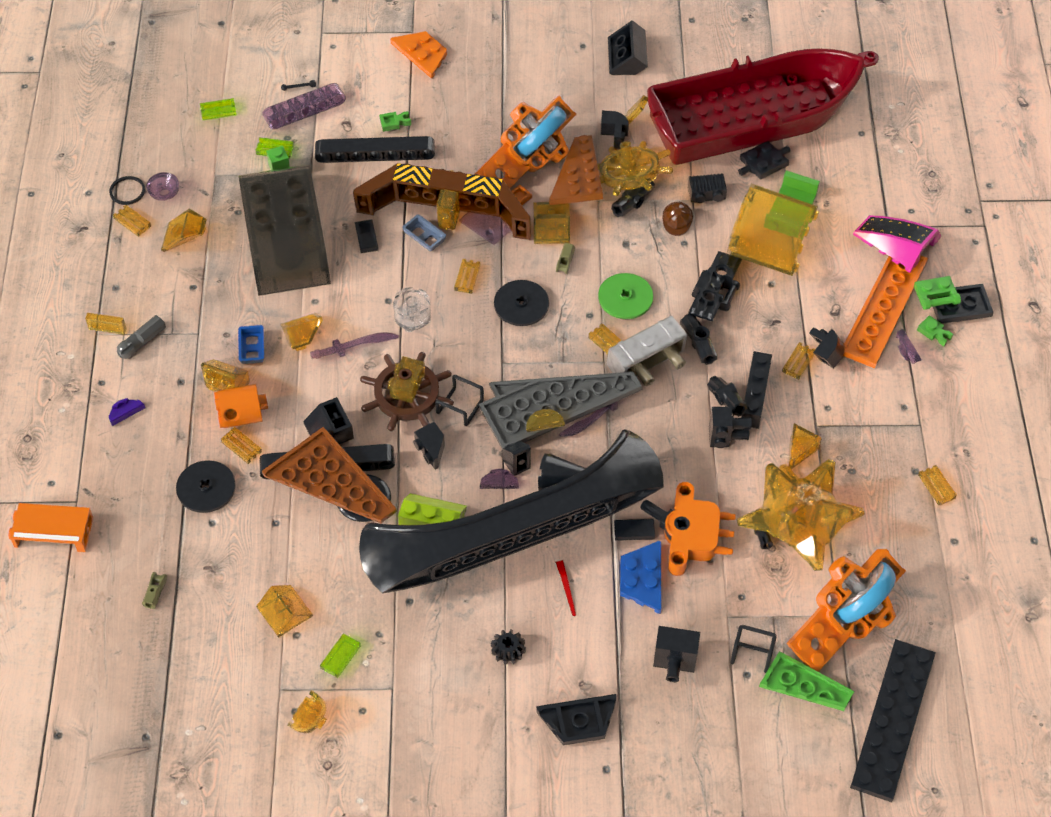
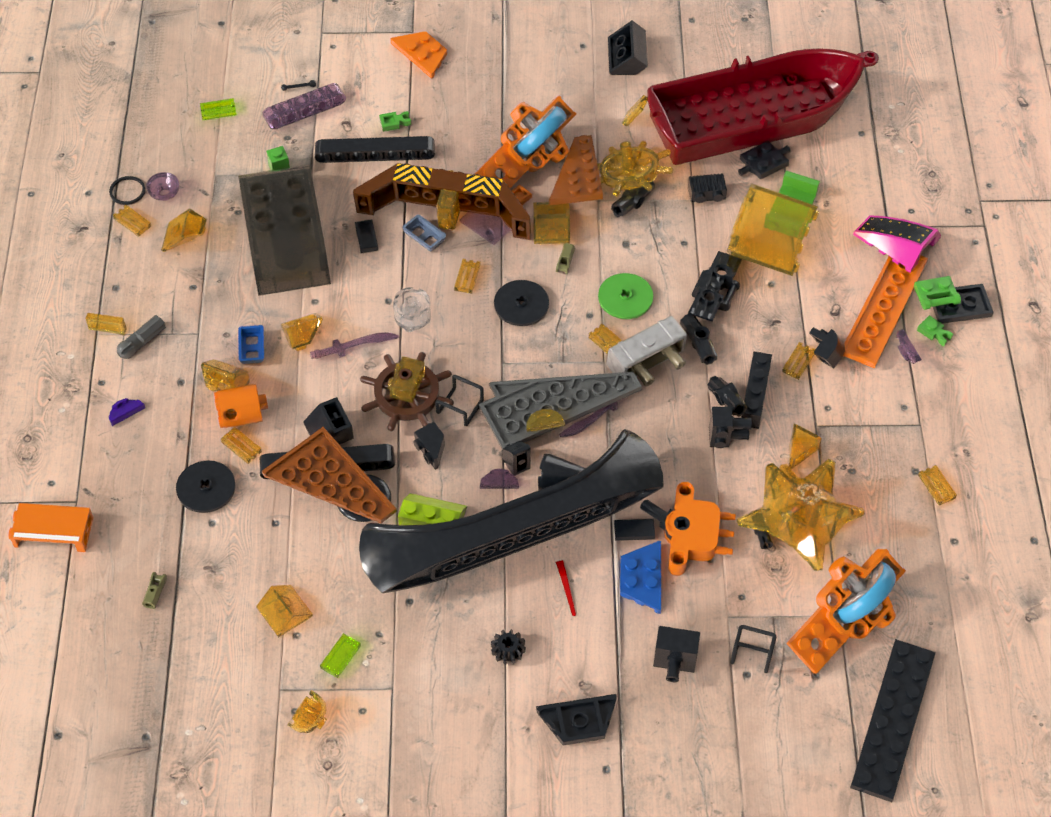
clear neon green tile [255,137,294,159] -> none
black brick [601,110,629,149] -> none
reddish brown piece [662,201,693,236] -> none
bright green wing [759,651,854,711] -> none

